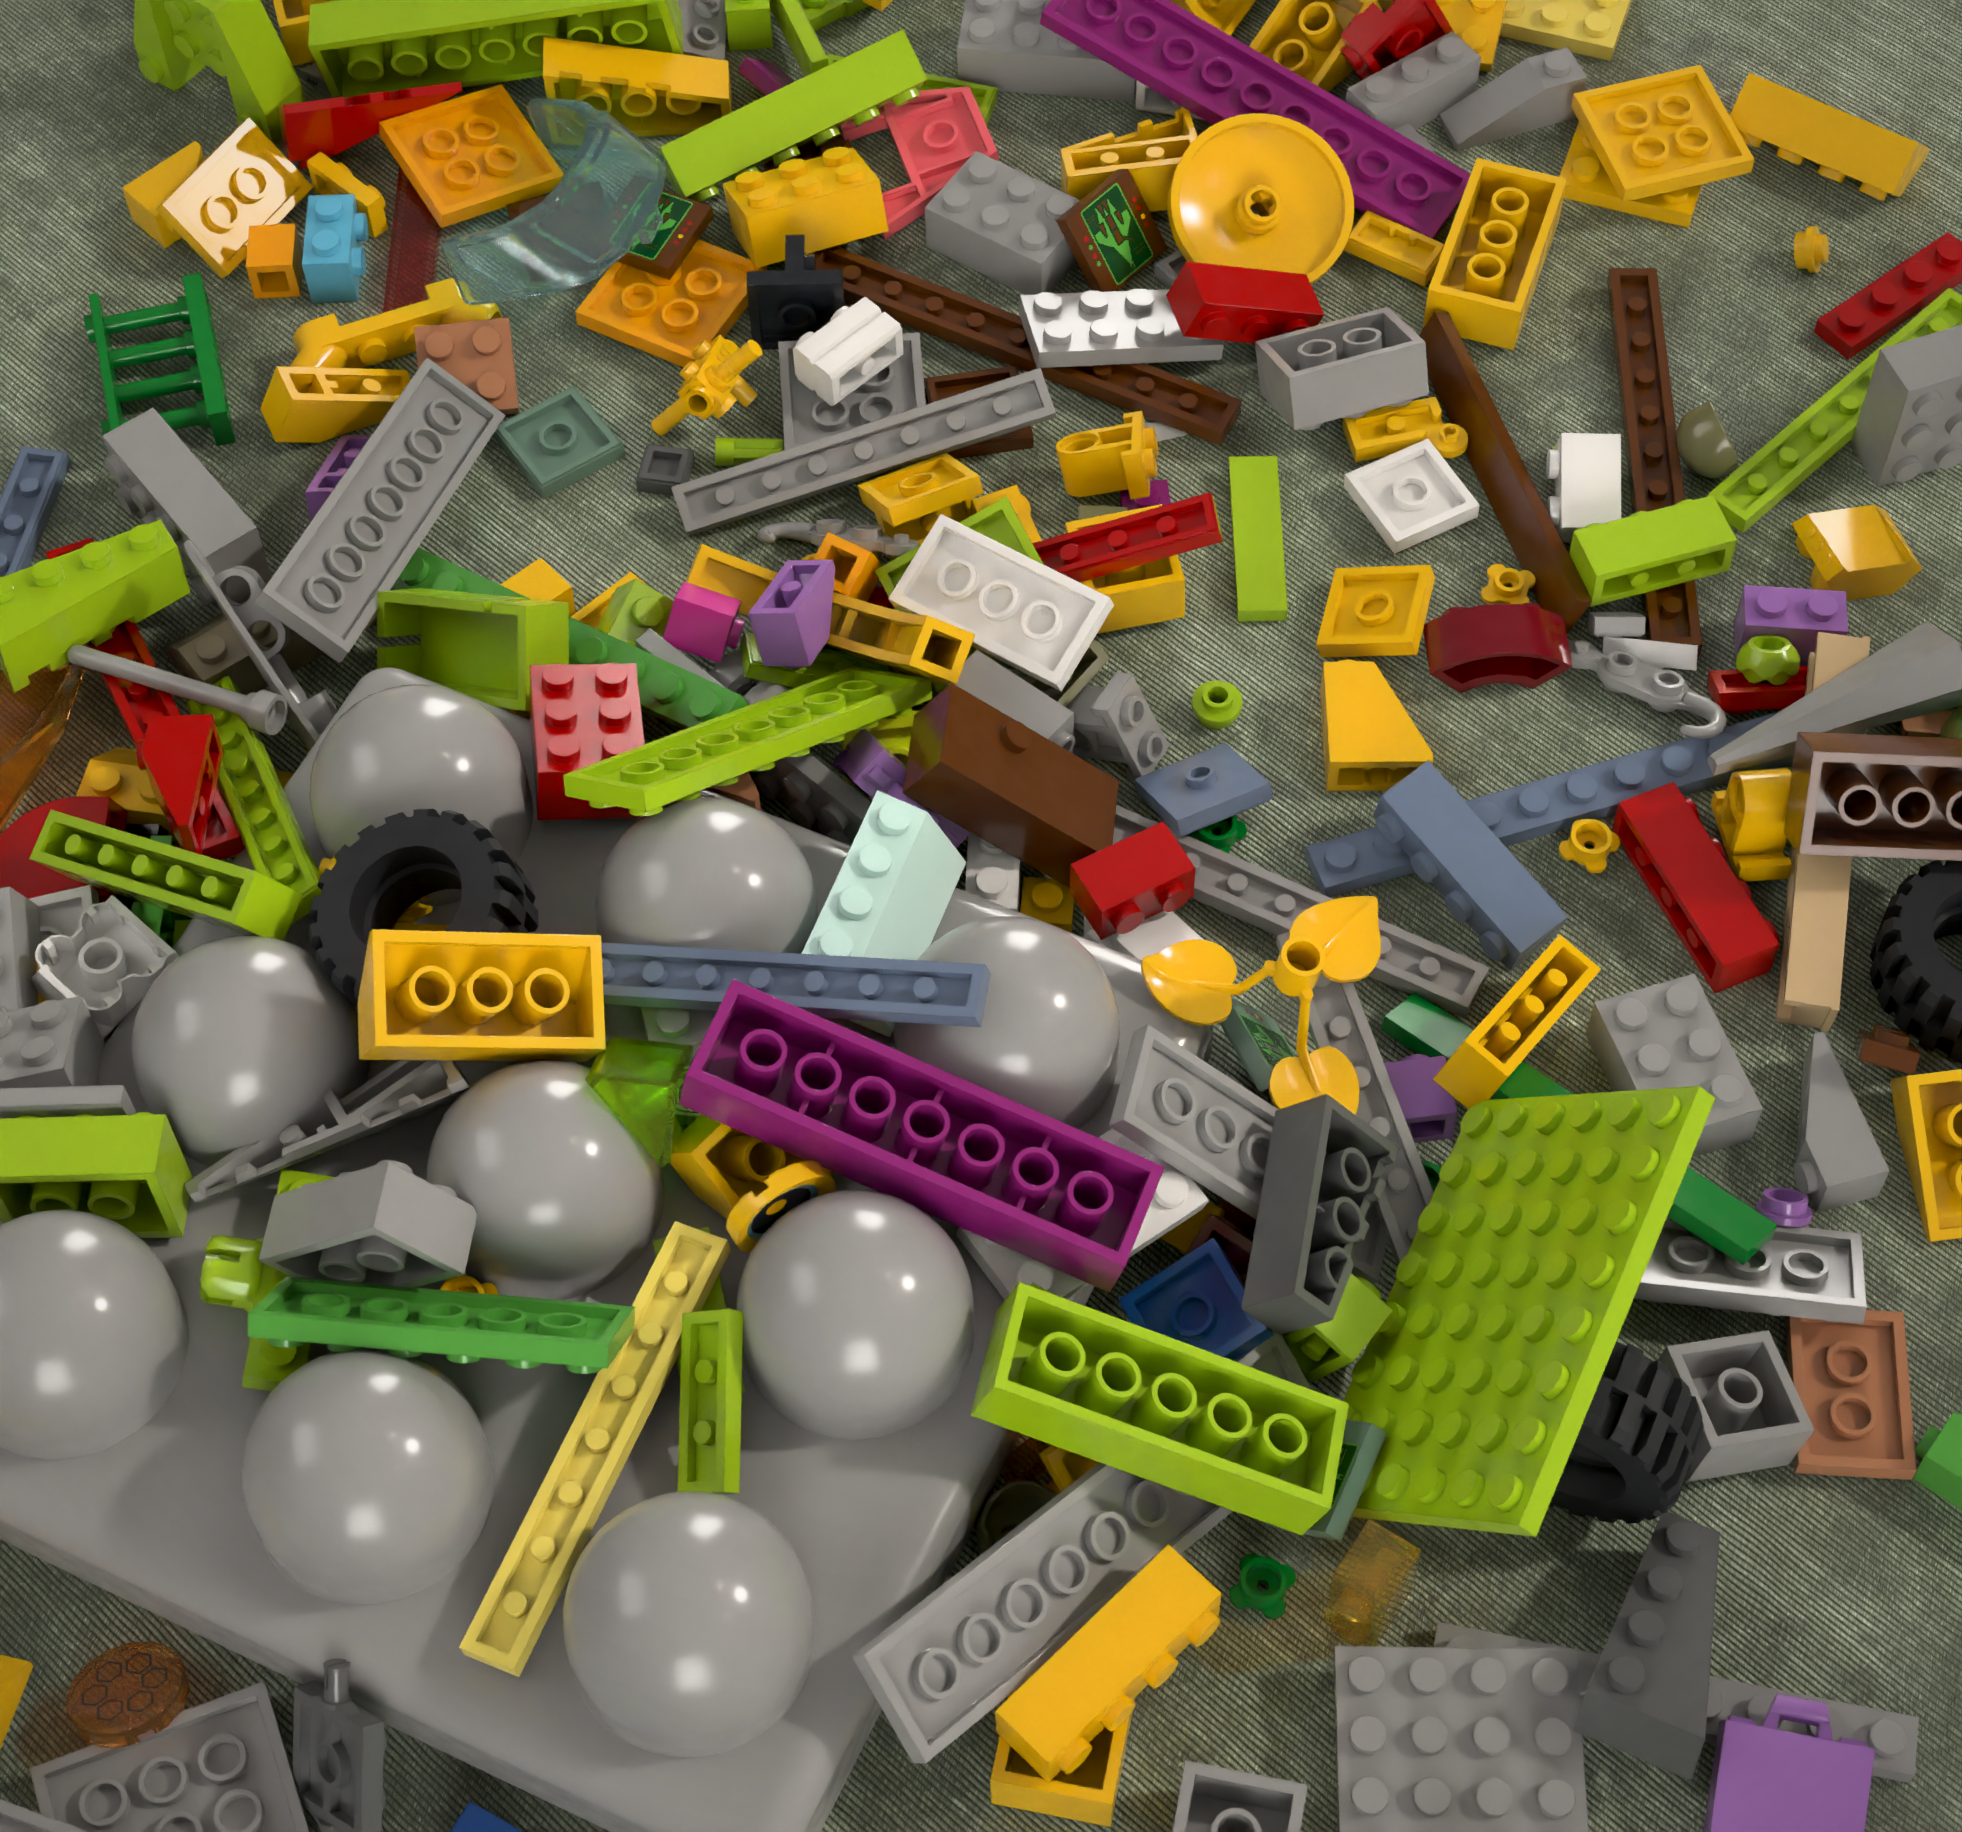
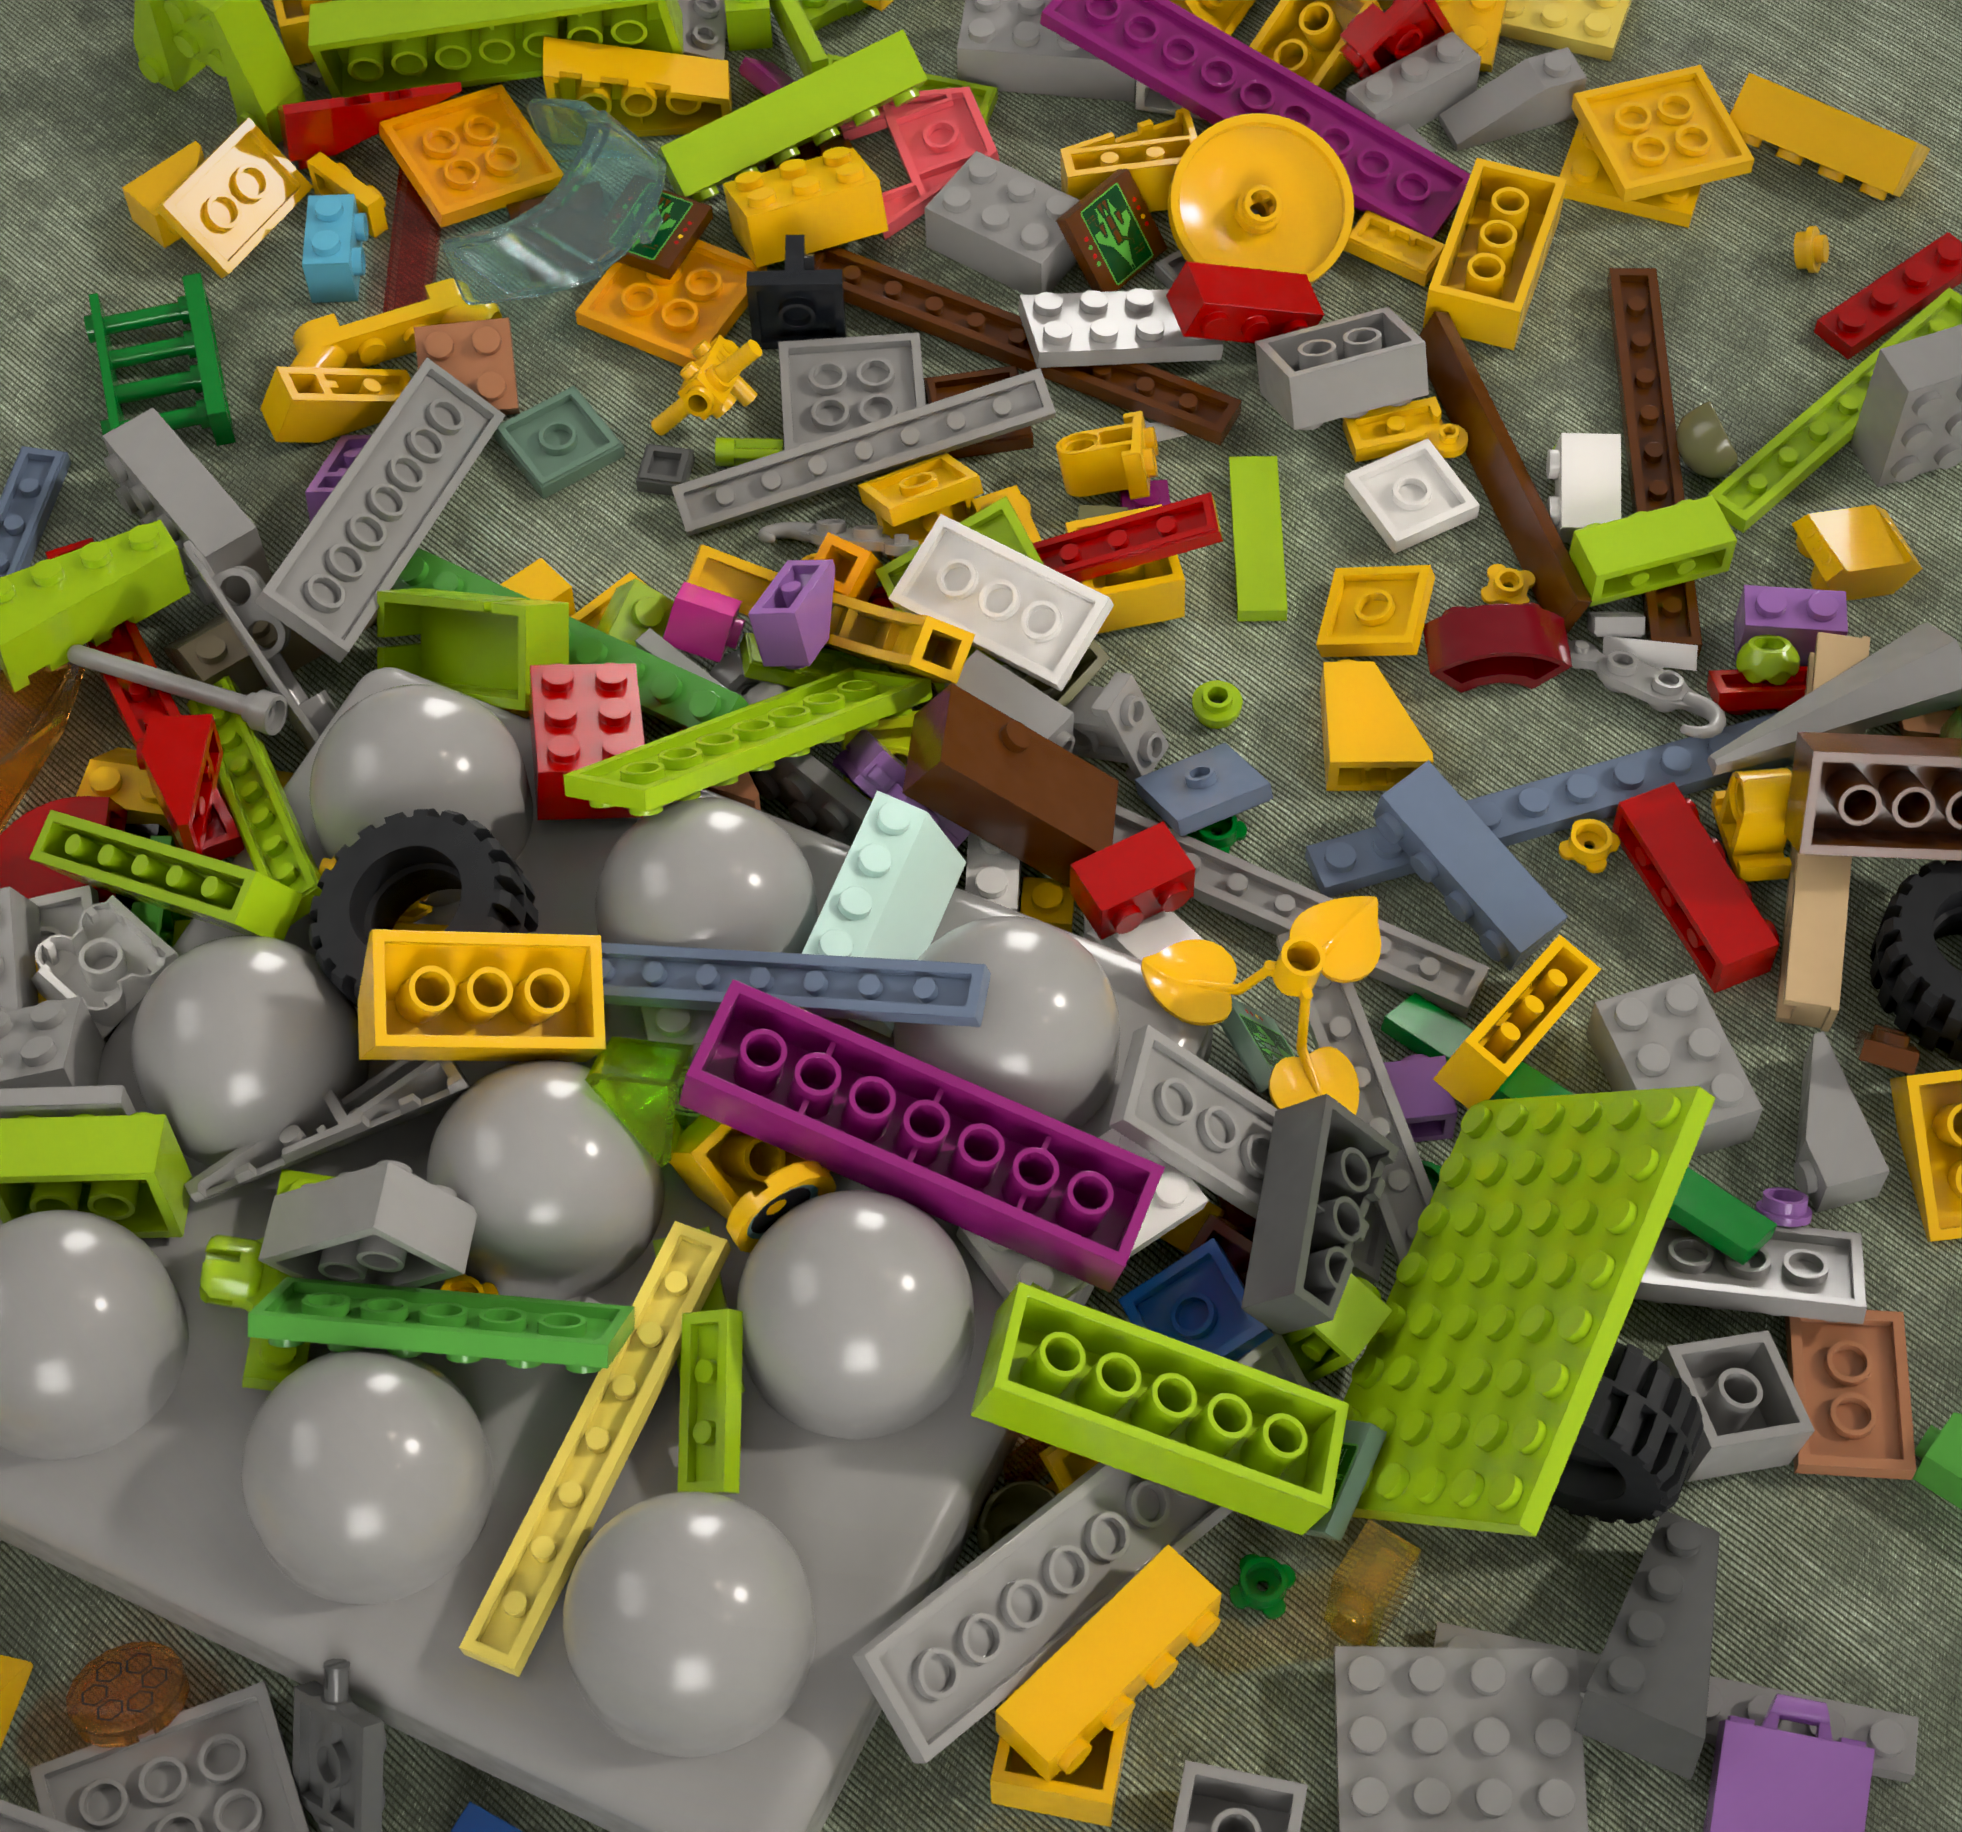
light orange brick [246,223,303,299] -> none
white brick [793,297,903,407] -> none

